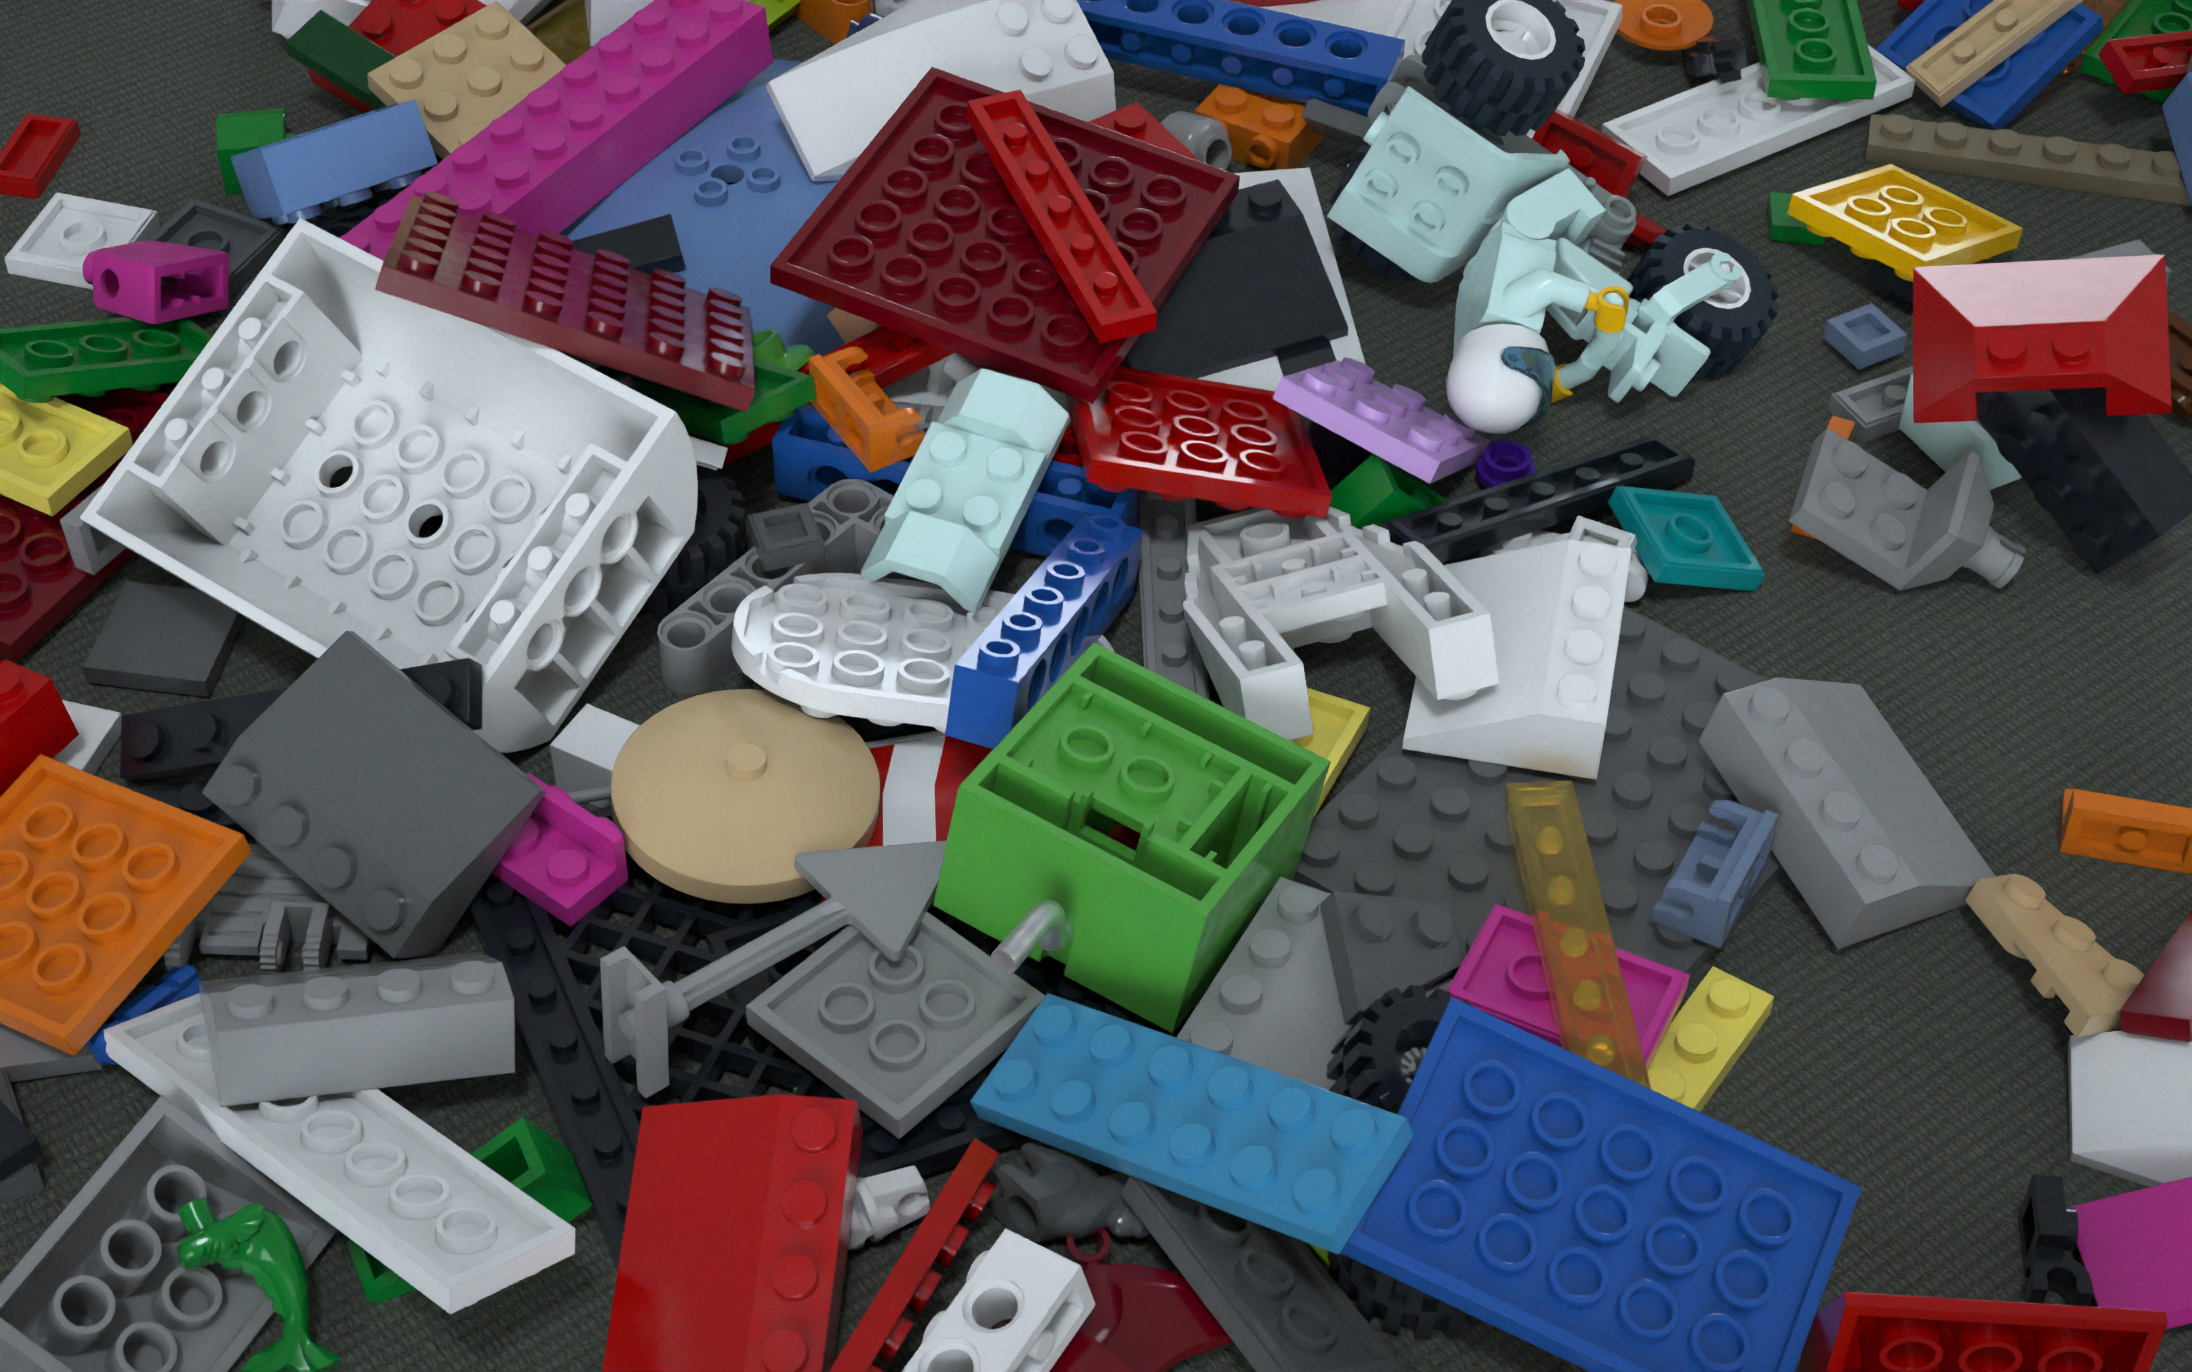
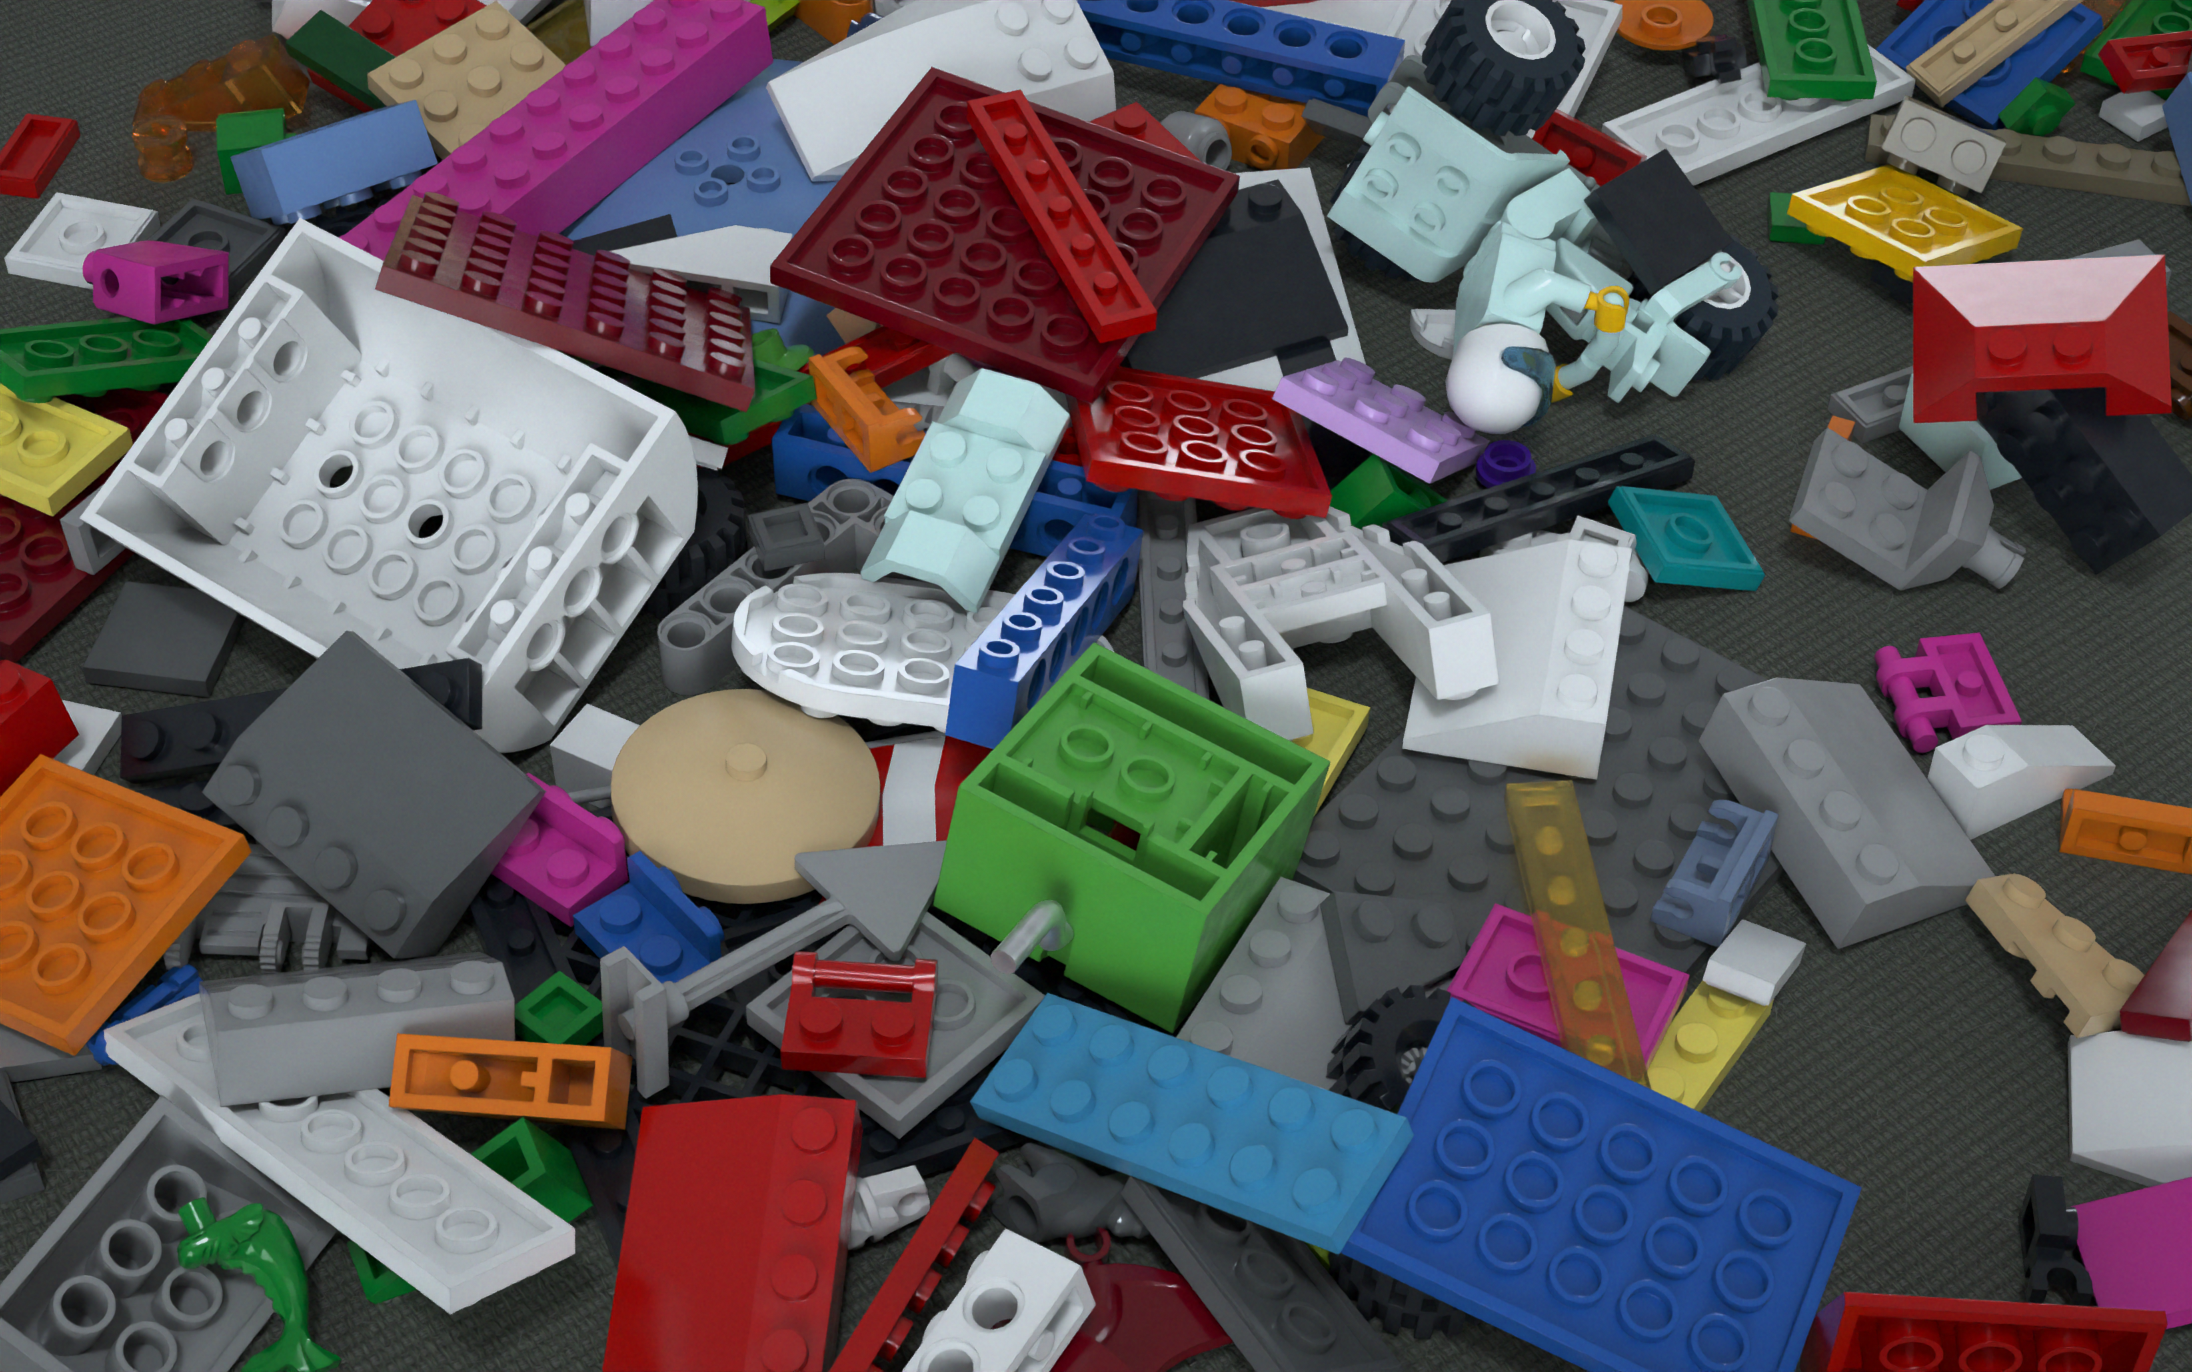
sand blue plate [1823,303,1908,370] -> none
none -> clear orange wheel [131,115,194,182]
none -> clear orange slope [132,33,310,132]
none -> orange slope [388,1033,633,1129]
none -> green plate [514,971,603,1046]
none -> blue bracket [573,851,724,984]
none -> white slope [610,225,793,324]
none -> red plate [781,951,938,1078]
none -> white tile [1410,309,1456,360]
none -> black tile [1584,149,1733,295]
none -> white tile [1703,919,1806,1006]
none -> dark pink plate [1874,632,2022,753]
none -> dark tan brick [1881,95,2007,197]
none -> white slope [1927,725,2116,840]
none -> green plate [1998,77,2076,137]
none -> white tile [2099,91,2168,142]

